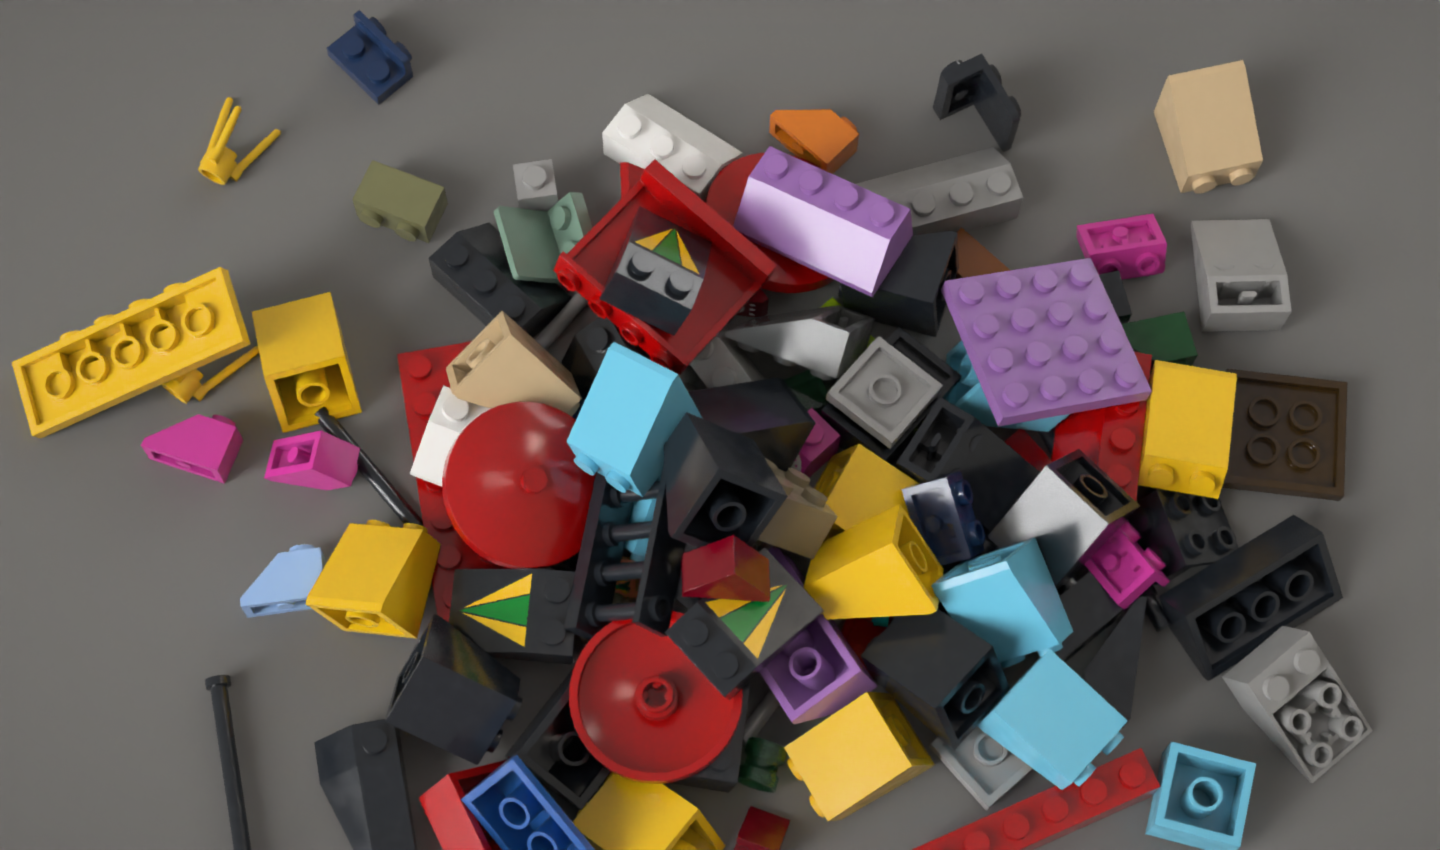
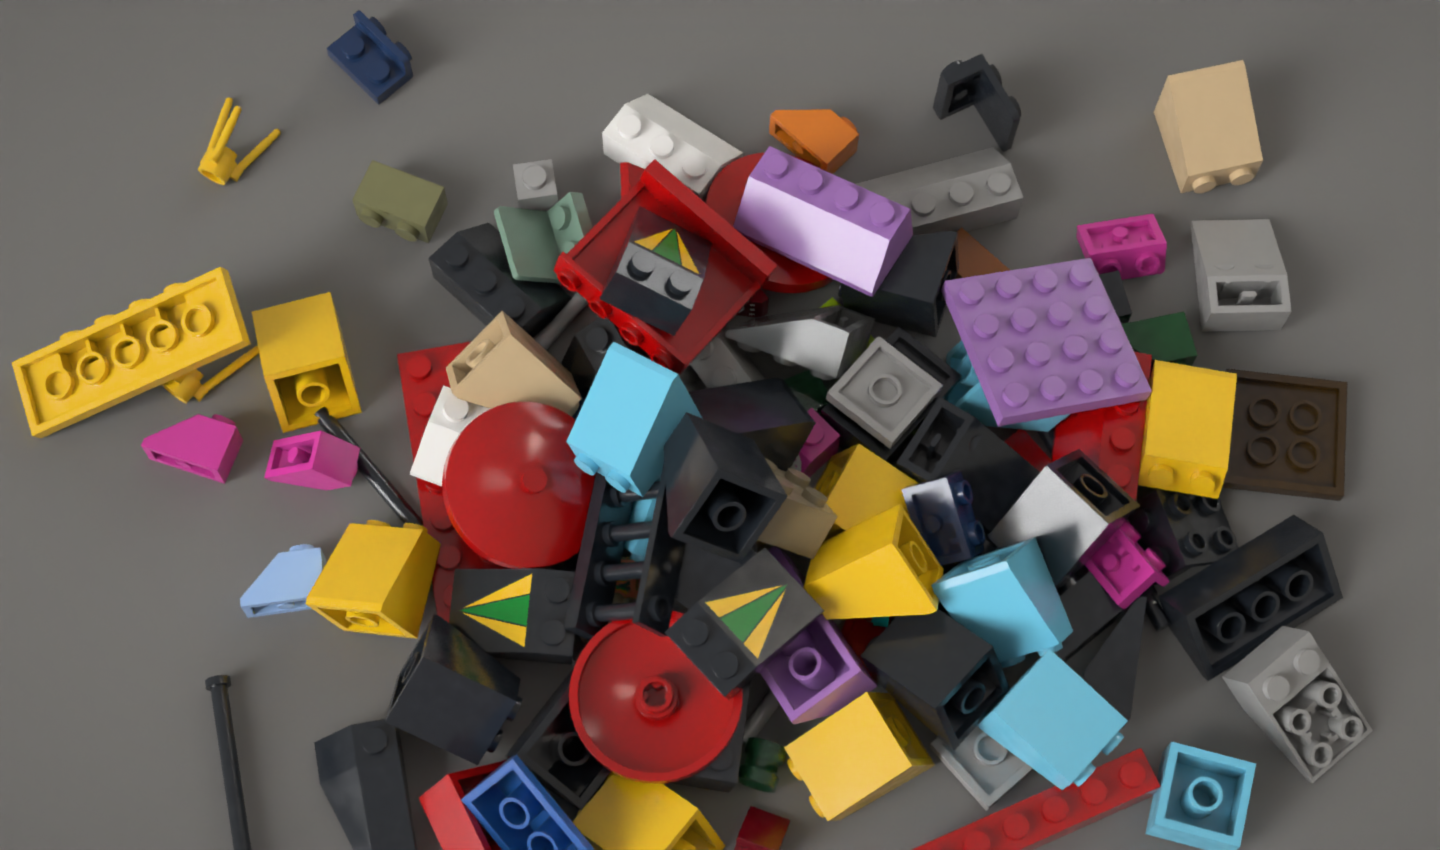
dark red slope [682,535,770,602] -> none

